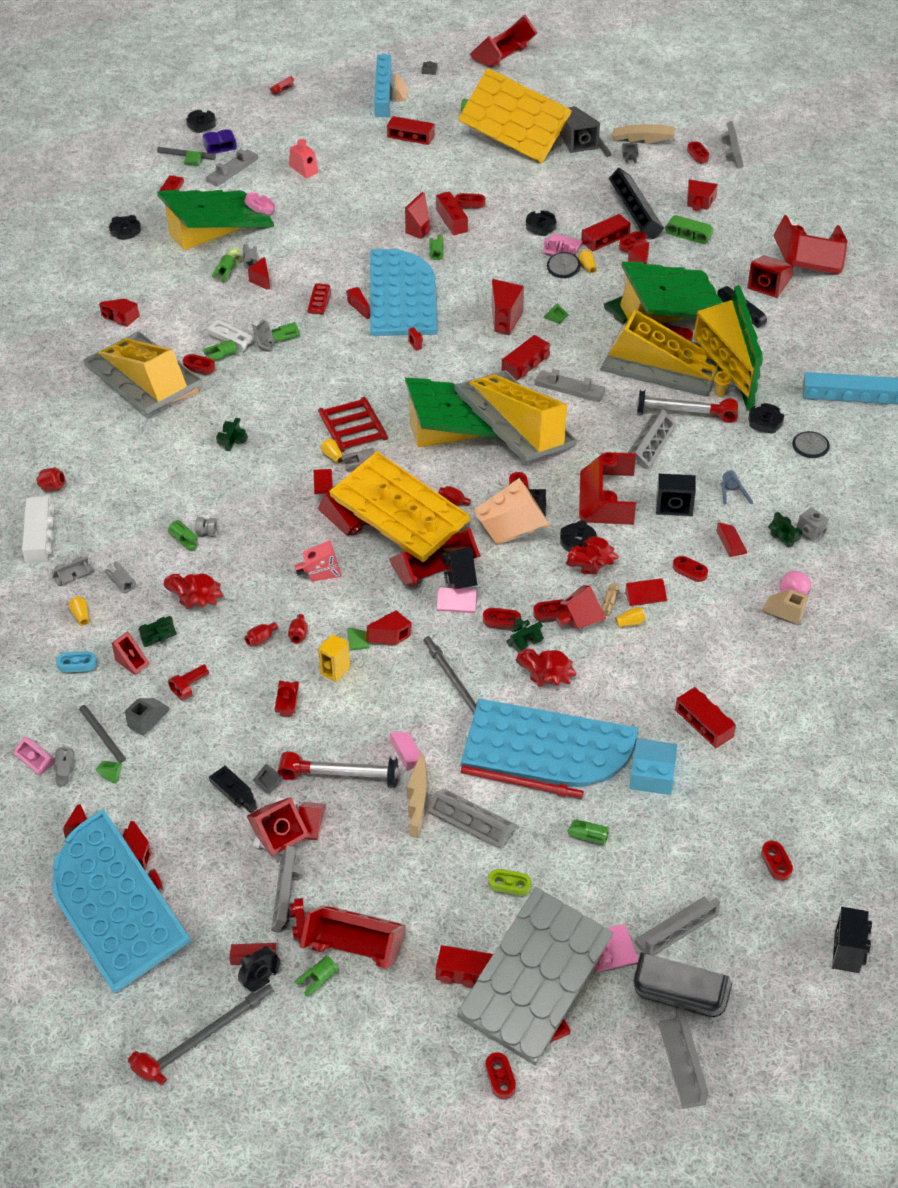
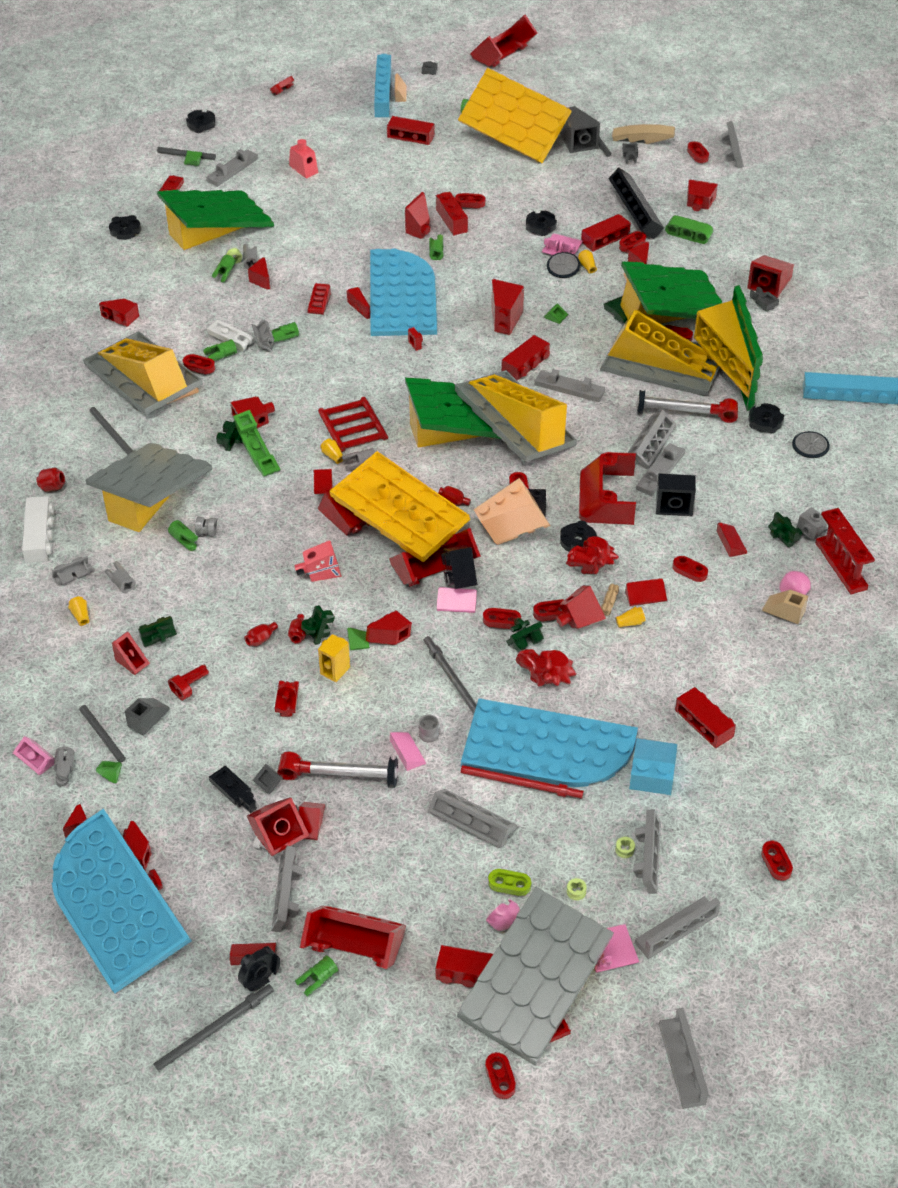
medium azure plate [56,651,97,673] -> none
red plant [128,1051,167,1086] -> none
red head [163,573,224,609] -> none
dark purple brick [202,129,237,154] -> none
bright pink tile [244,192,275,215] -> none
red plate [290,898,305,944] -> none
tan slope [407,755,427,838] -> none
bright green hinge [567,819,610,846] -> none
piece [634,952,732,1017] -> none
yellow cone [714,371,731,397] -> none
black beam [717,286,767,328] -> none
sand blue plant [720,470,753,504] -> none
red windscreen [773,215,848,274] -> none
black brick [832,907,872,973] -> none
none -> light grey piece [85,443,212,532]
none -> dark grey bar [89,407,133,455]
none -> red torso [230,397,275,429]
none -> bright green slope [233,410,280,477]
none -> dark green hips [301,605,335,645]
none -> light grey wheel [419,715,439,743]
none -> bright pink hair [486,899,520,931]
none -> yellowish green bush [567,878,587,900]
none -> yellowish green bush [615,837,635,858]
none -> light grey hinge [633,809,661,894]
none -> light grey hinge [636,443,685,496]
none -> dark grey plate [750,287,779,311]
none -> red fence [815,508,875,595]

